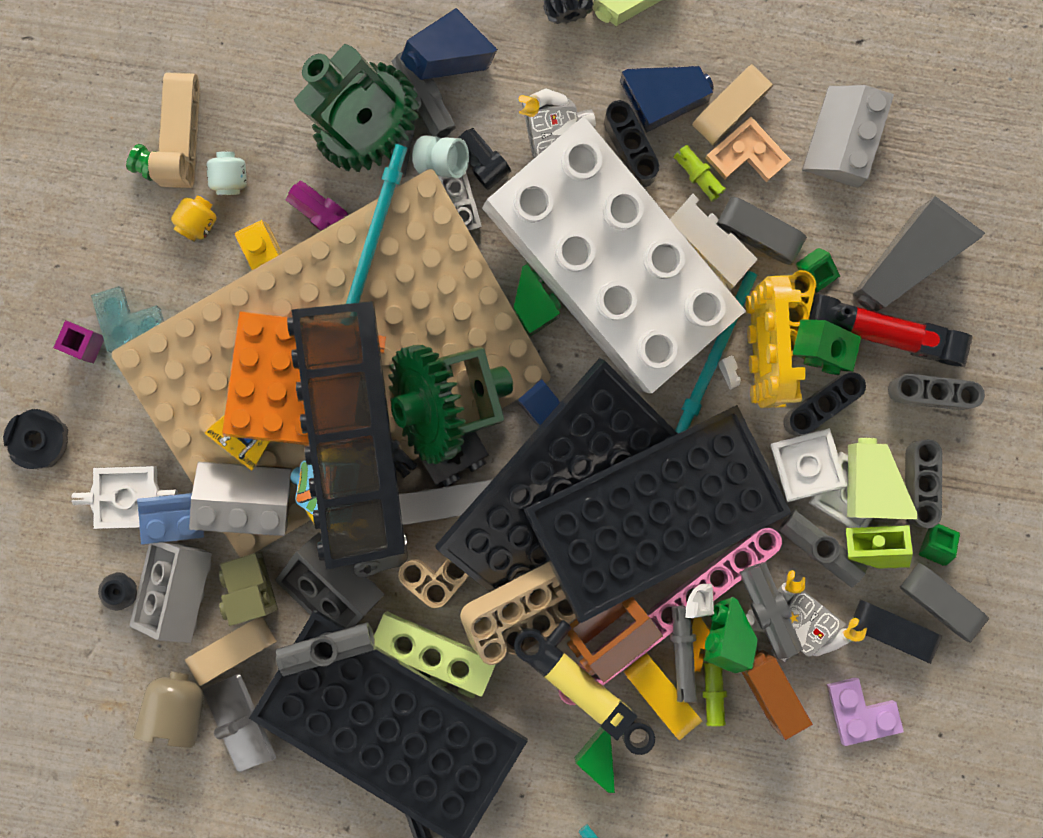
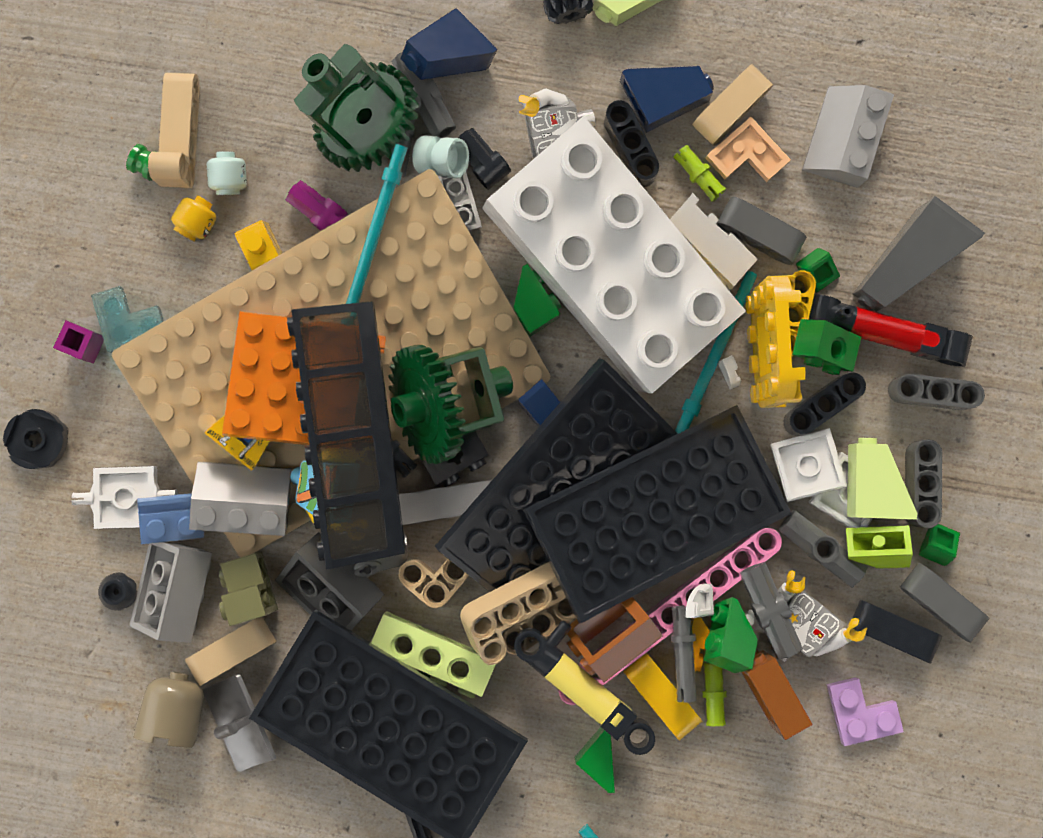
dark grey piece [275,622,376,676] -> none

